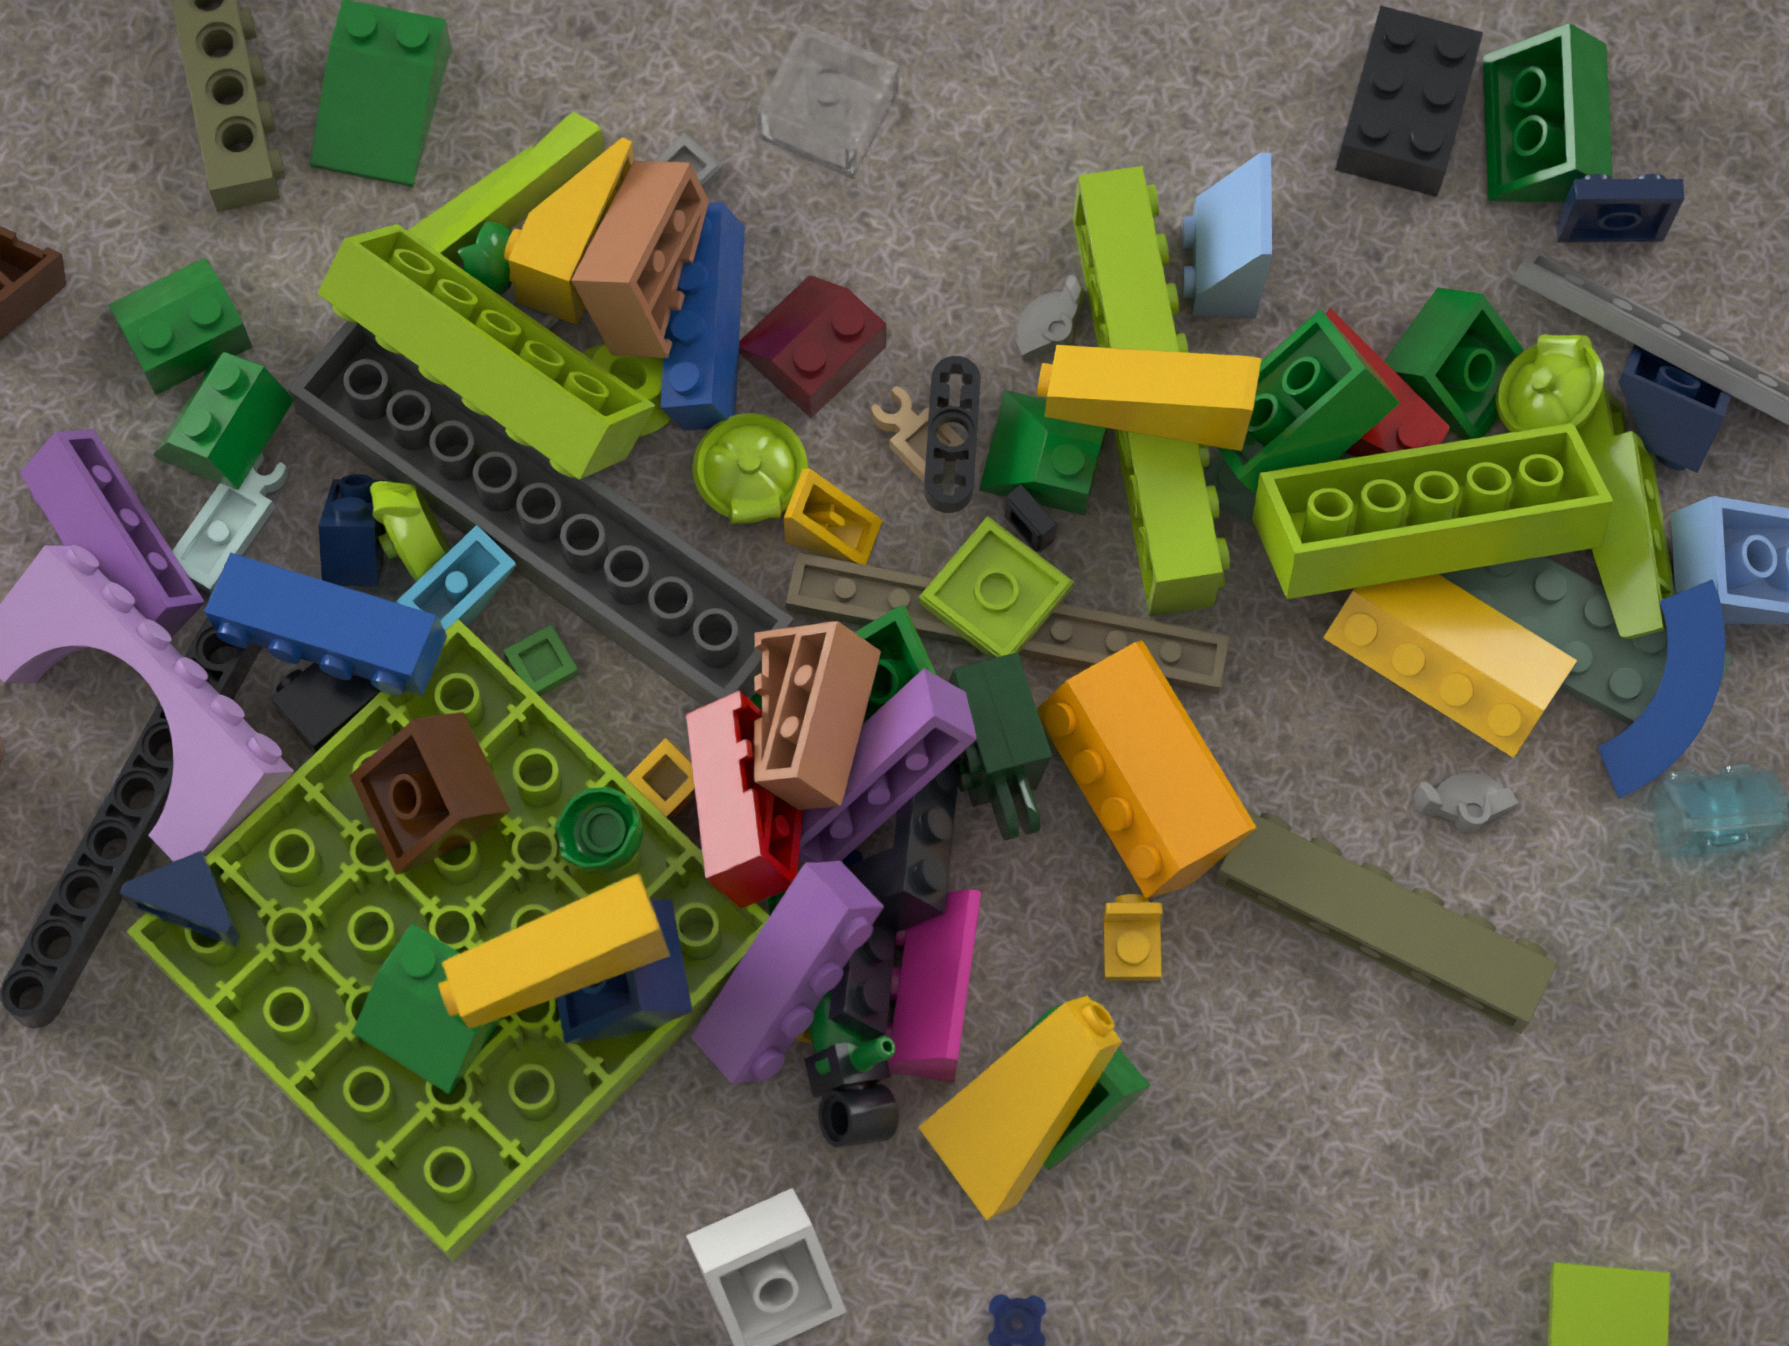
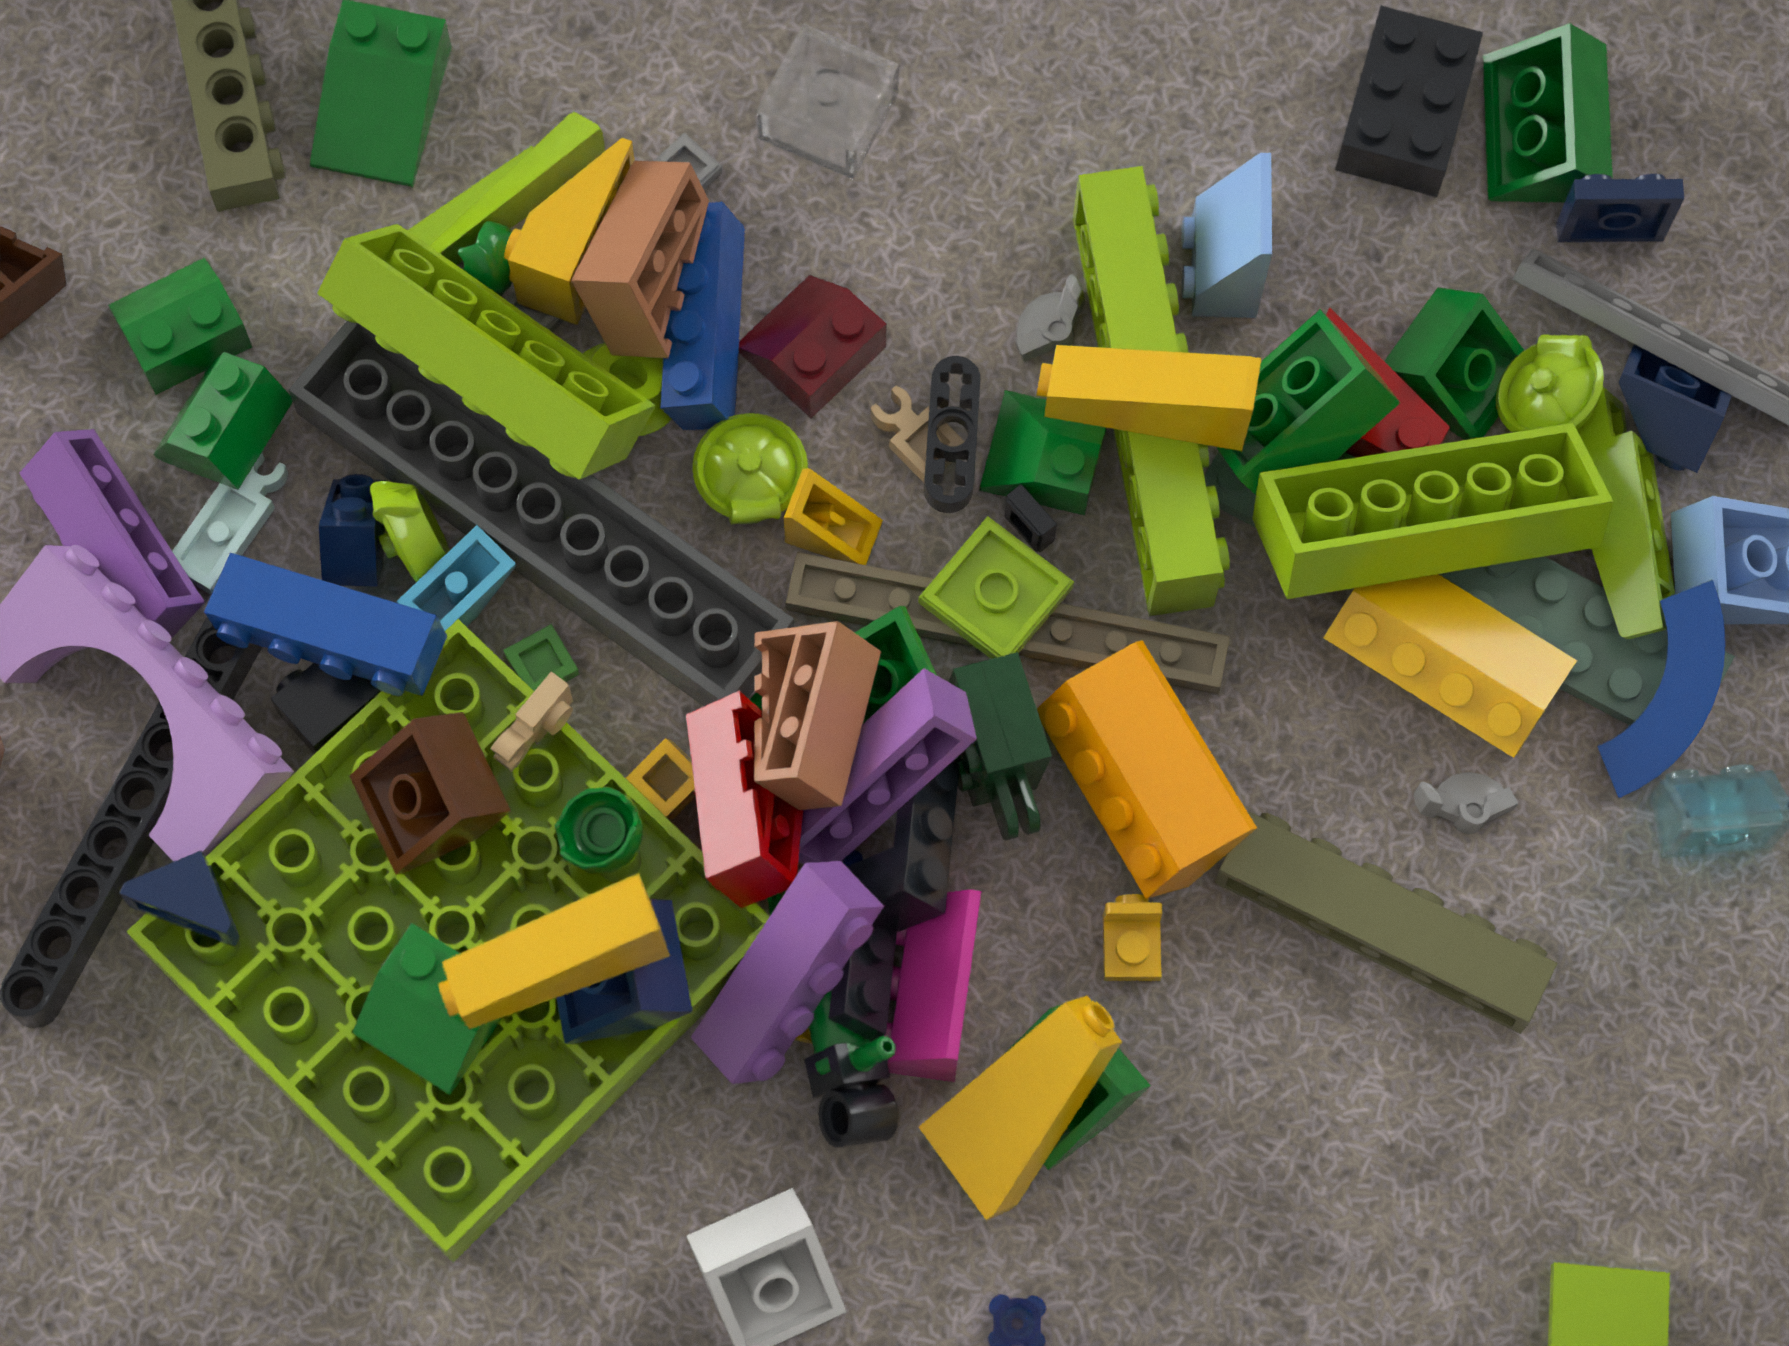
none -> tan plate [491,671,573,772]

